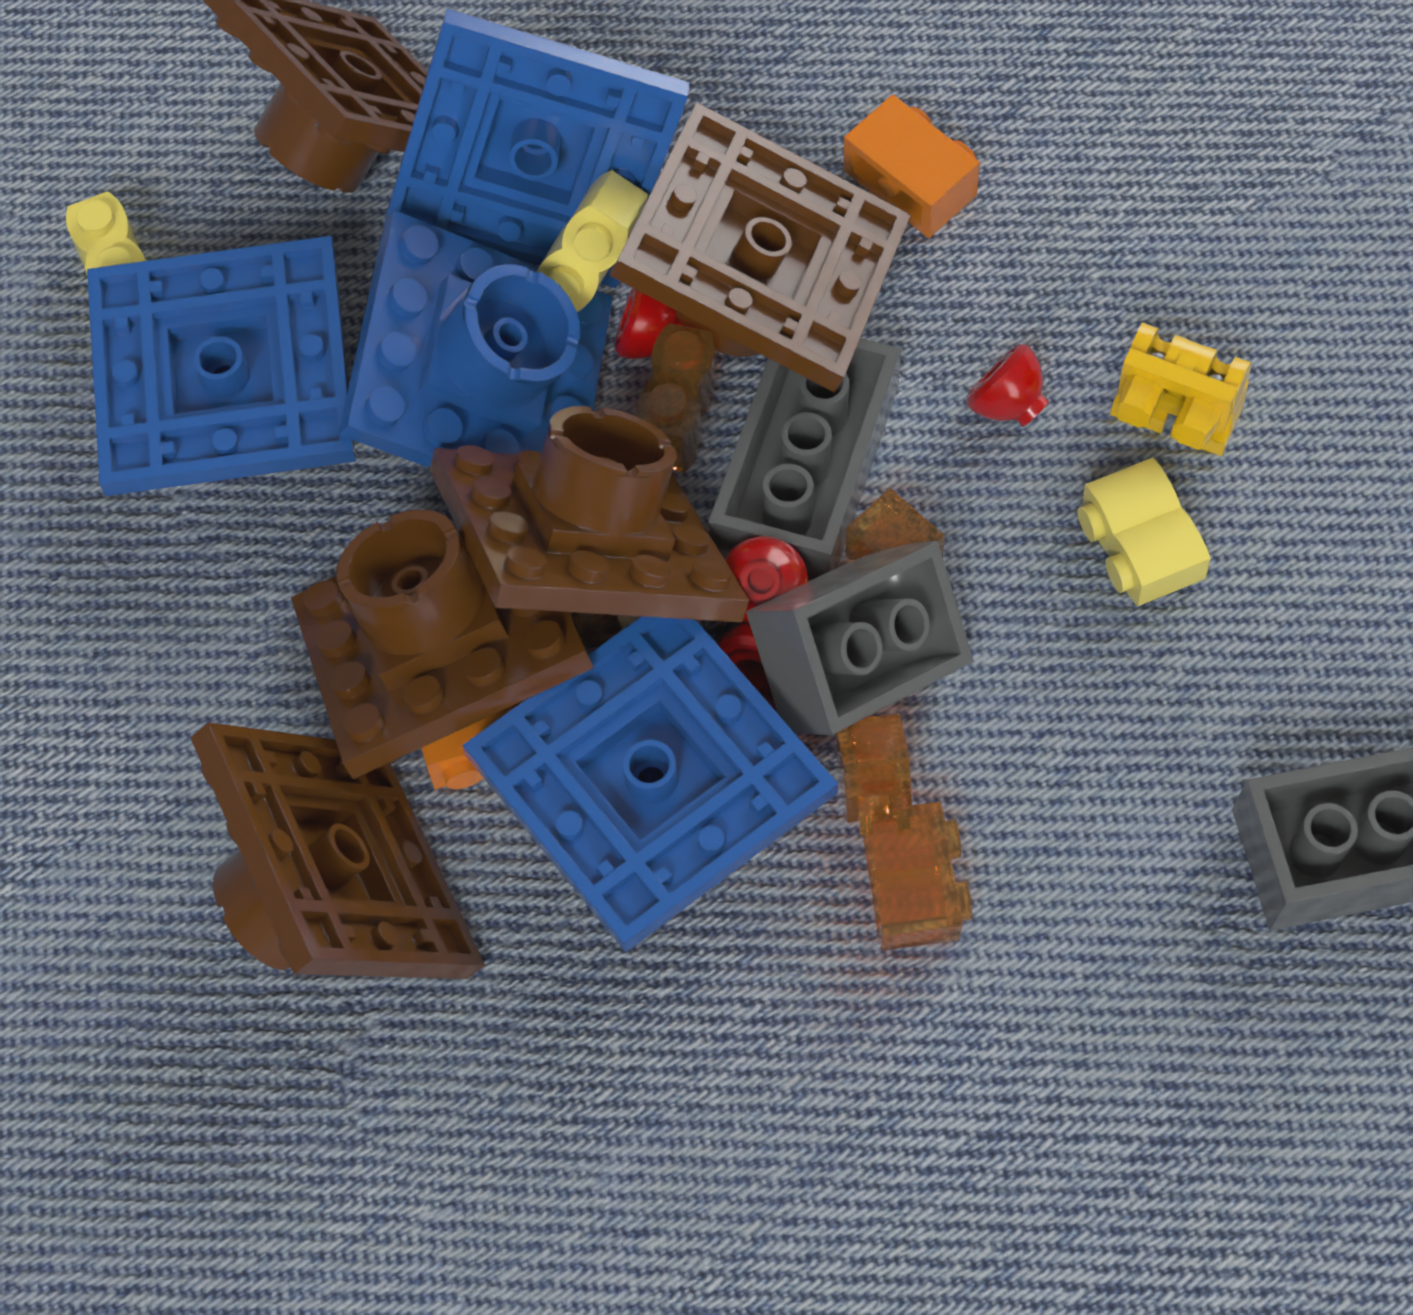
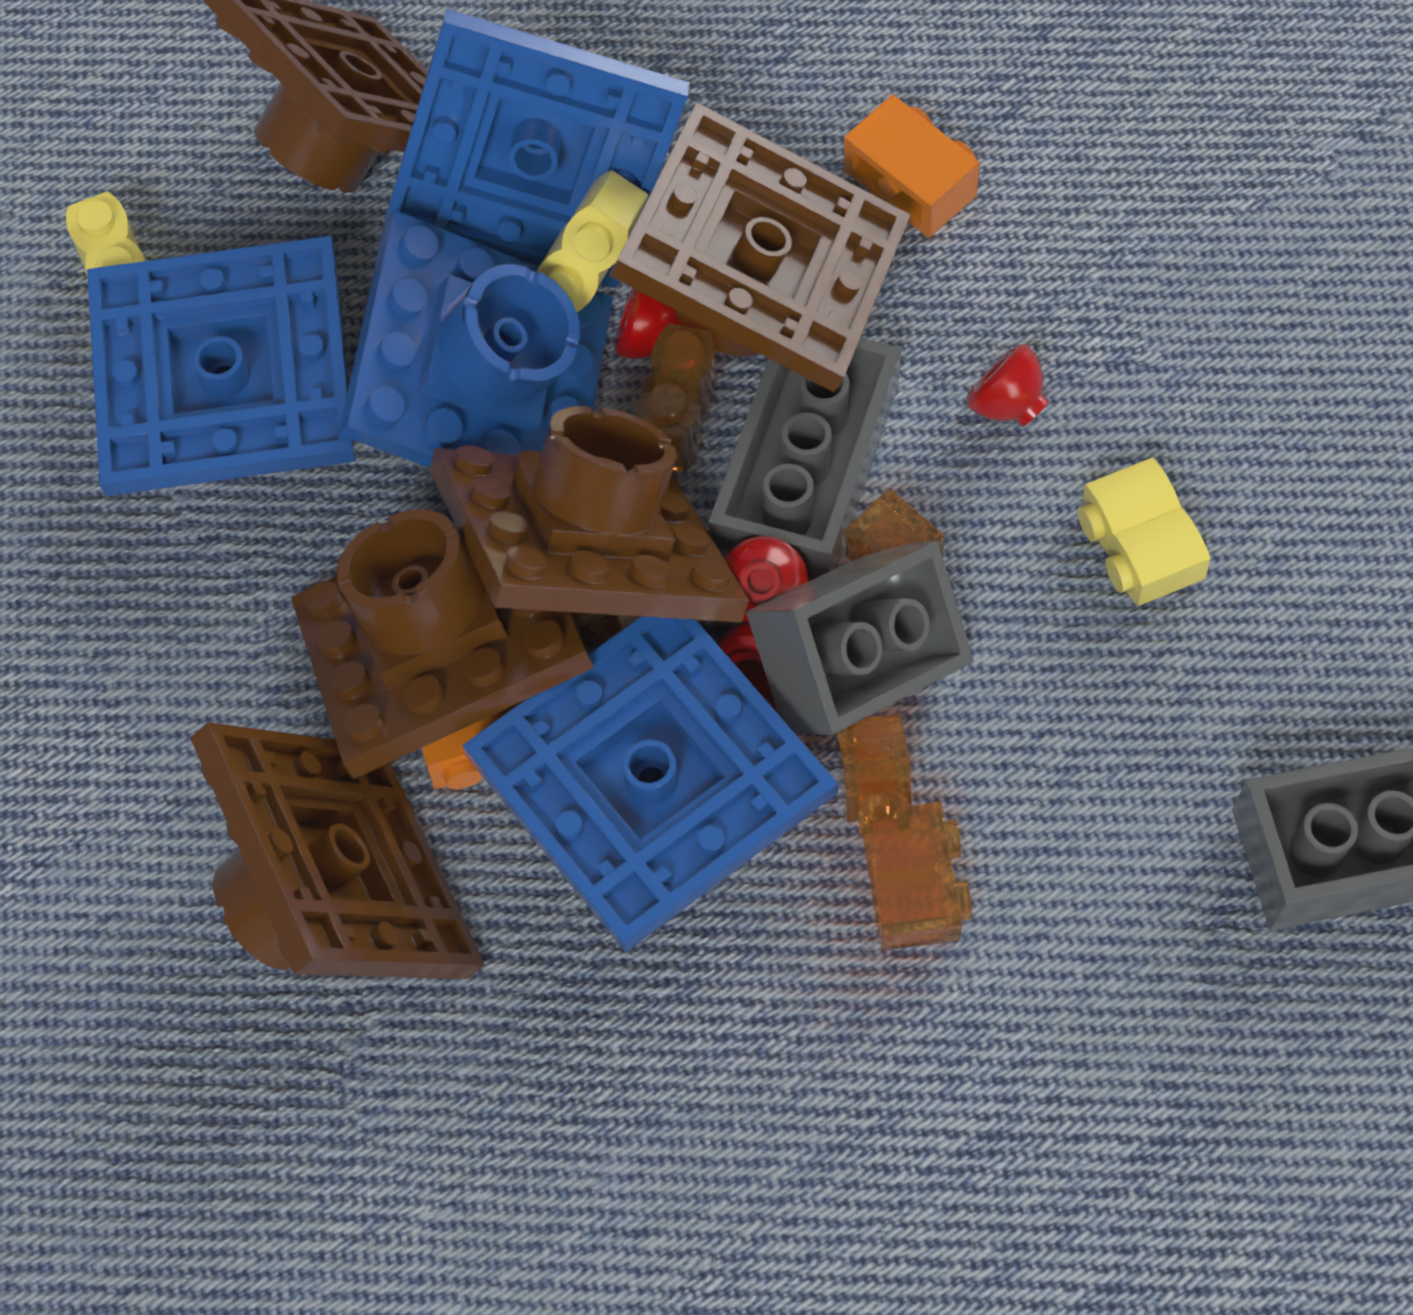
yellow hips [1110,322,1252,457] -> none

